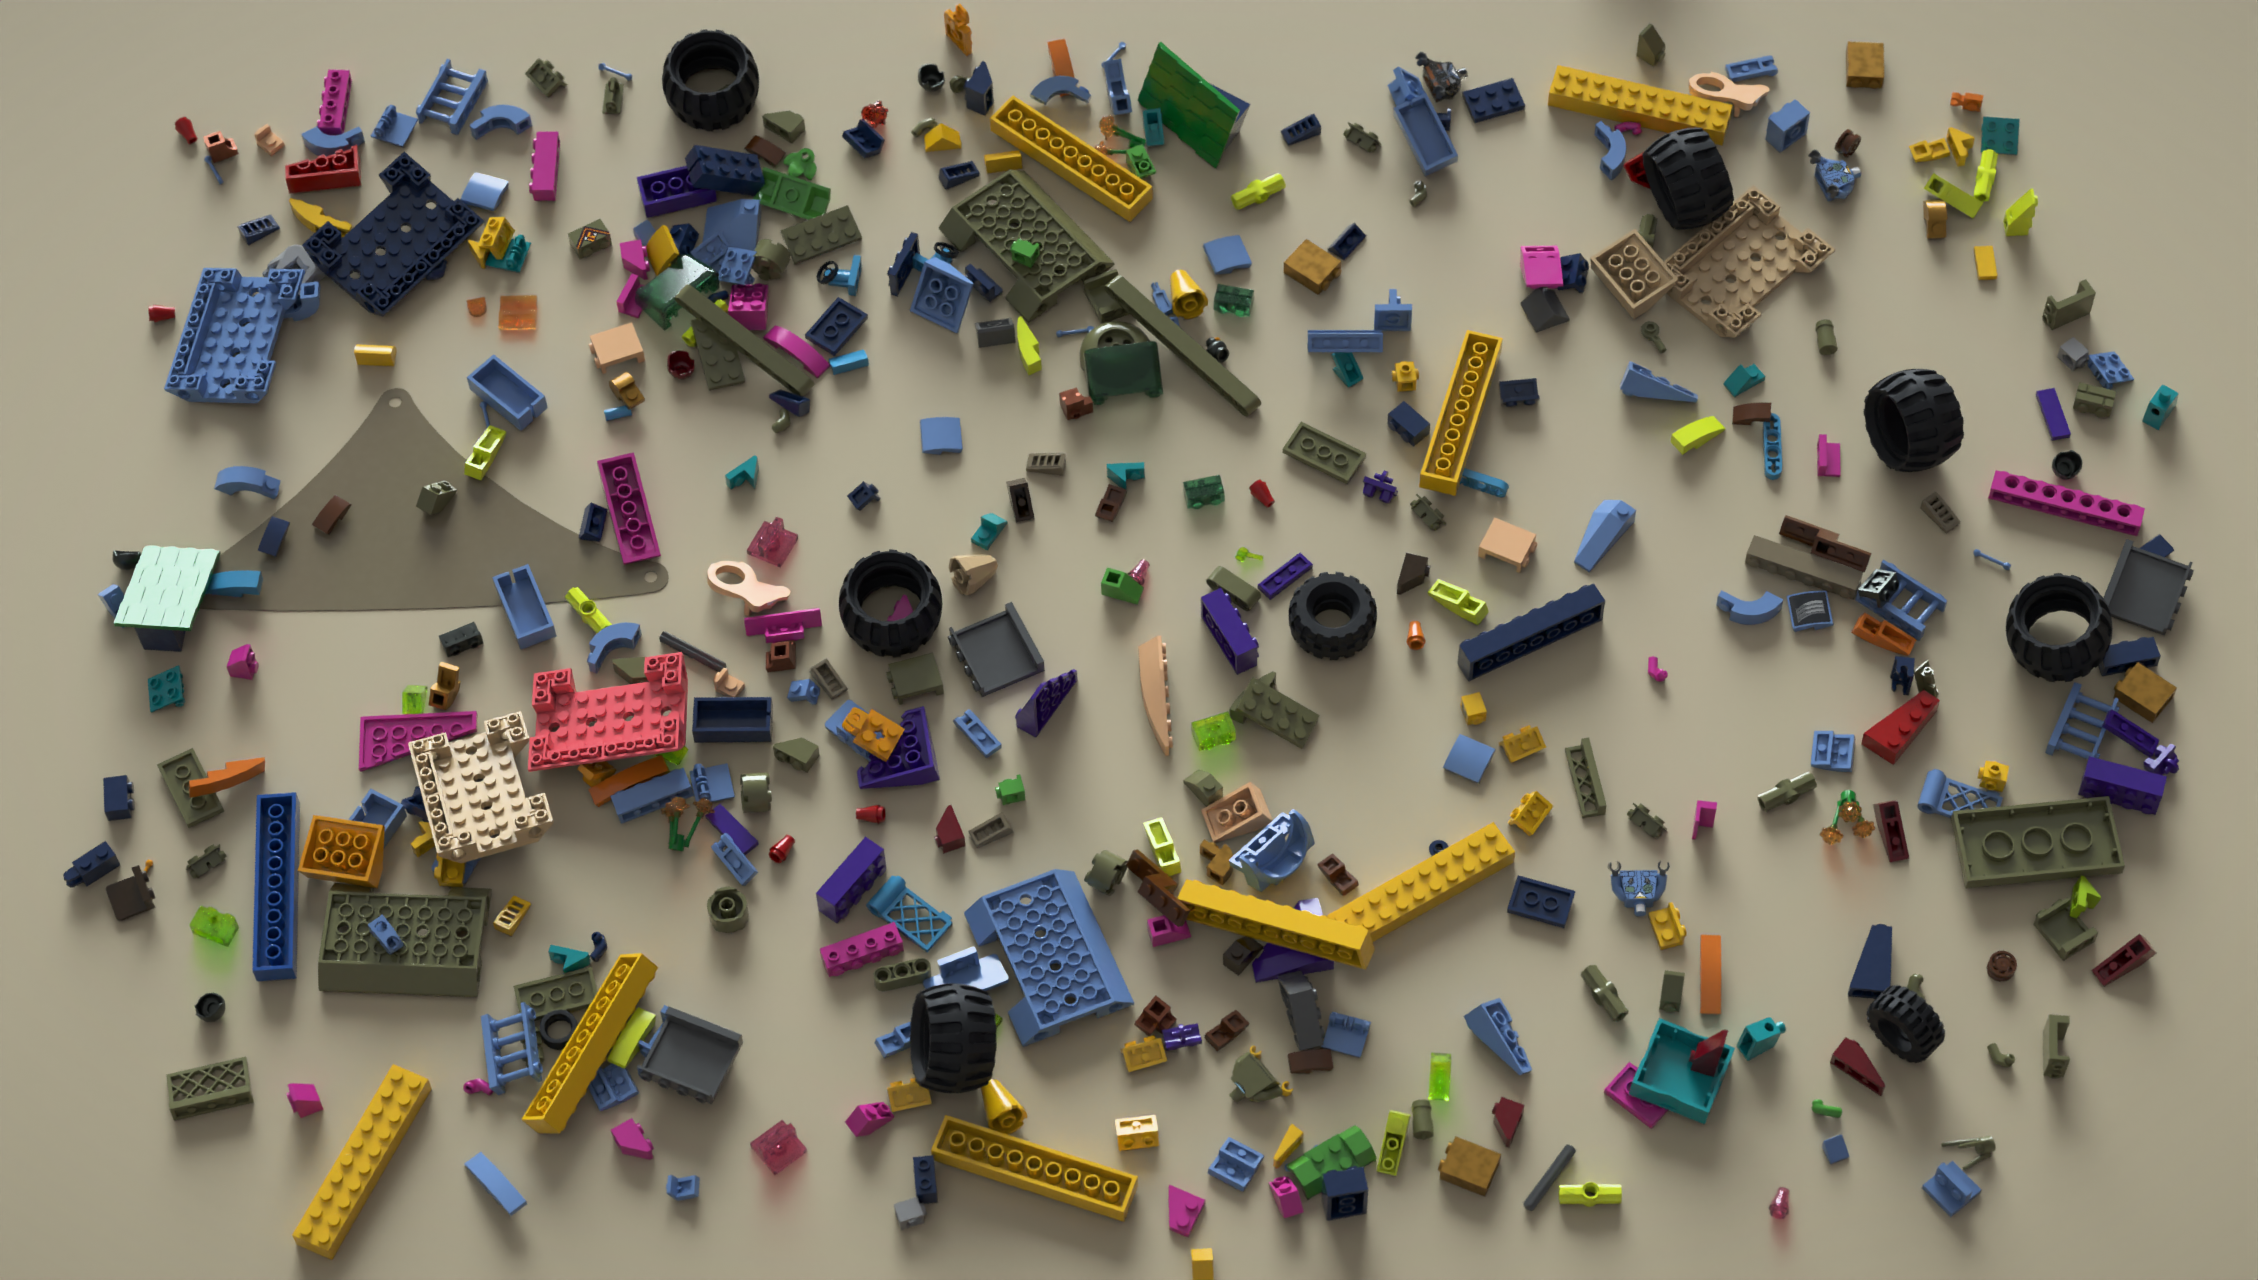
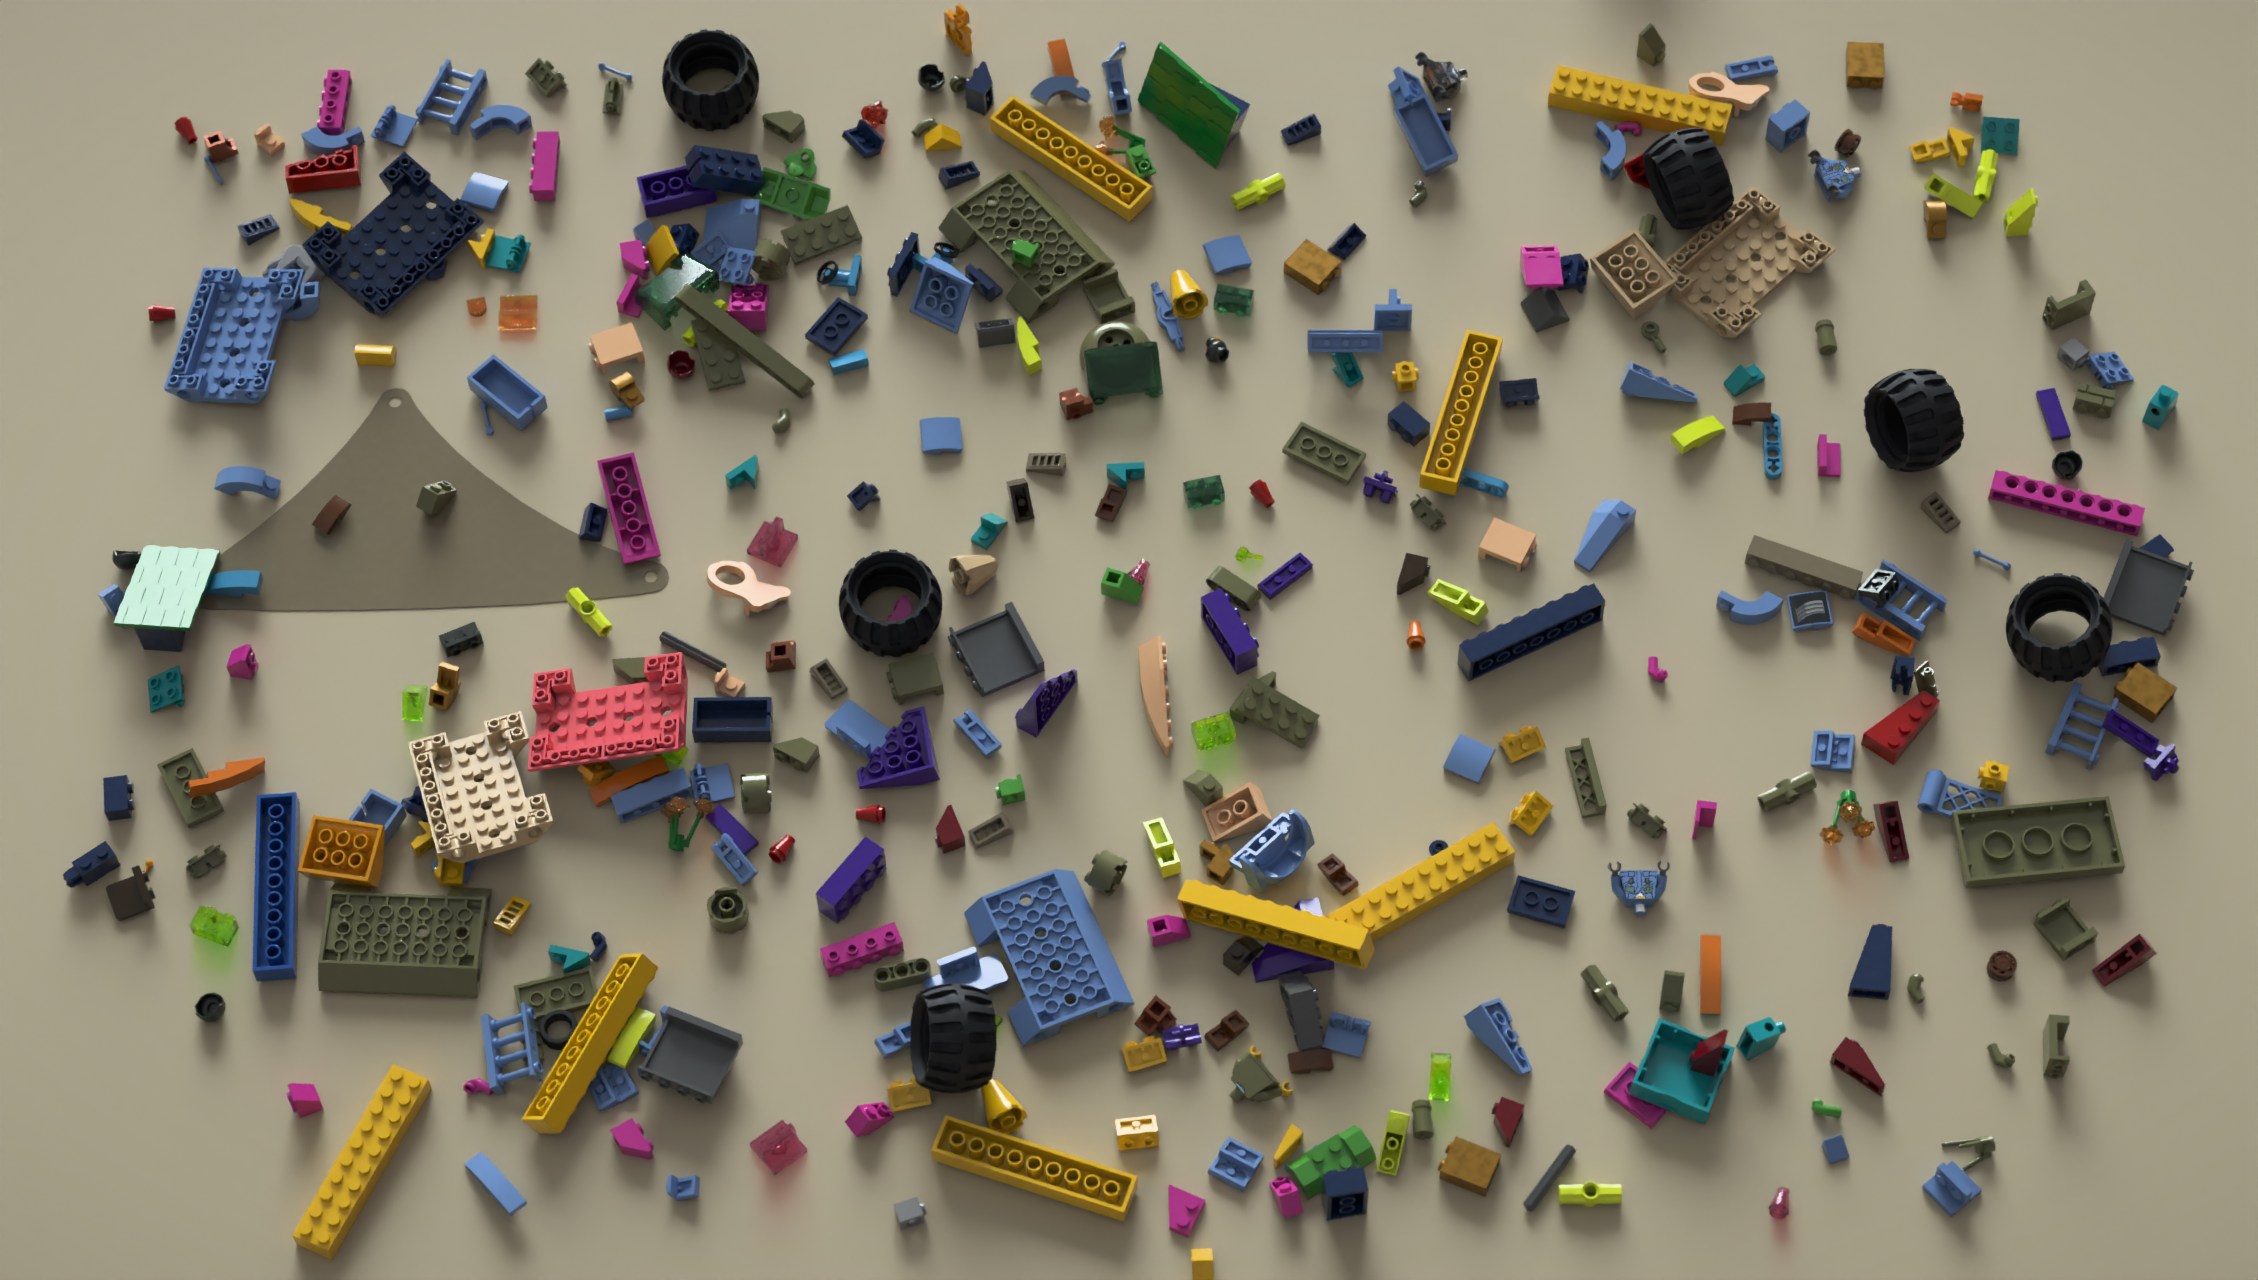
olive fence [166,1056,254,1121] -> none
dark blue slope [258,516,290,557] -> none
dark pink wing [359,711,477,772] -> none
medium blue leg [368,915,404,955] -> none
neon yellow slope [464,425,507,480] -> none
yellow bracket [478,217,515,259] -> none
medium blue piece [492,564,557,649] -> none
olive brick [568,219,612,259] -> none
medium blue arch [587,622,642,674] -> none
dark blue arm [708,290,729,303] -> none
reddish brown slope [744,135,786,168] -> none
dark pink bracket [744,608,822,643] -> none
dark pink slope [763,325,830,379] -> none
dark blue slope [769,389,810,417] -> none
medium blue bracket [787,679,820,705] -> none
light orange plate [842,707,905,762] -> none
dark azure piece [866,876,952,952] -> none
dark blue brick [913,1155,938,1204] -> none
yellow panel [984,150,1022,174] -> none
medium blue hinge [1056,326,1094,337] -> none
olive beam [1104,275,1261,417] -> none
reddish brown bracket [1126,850,1191,927] -> none
teal slope [1142,108,1165,146] -> none
black tyre [1289,572,1377,660] -> none
olive hinge [1343,122,1381,152] -> none
yellow brick [1460,692,1487,725] -> none
dark blue plate [1462,78,1525,123] -> none
yellow bracket [1648,902,1687,950] -> none
reddish brown bracket [1779,515,1872,572] -> none
black tyre [1867,985,1945,1063] -> none
yellow tile [1973,246,1998,280] -> none
lime slope [2069,875,2101,919] -> none
dark purple brick [2078,756,2167,815] -> none

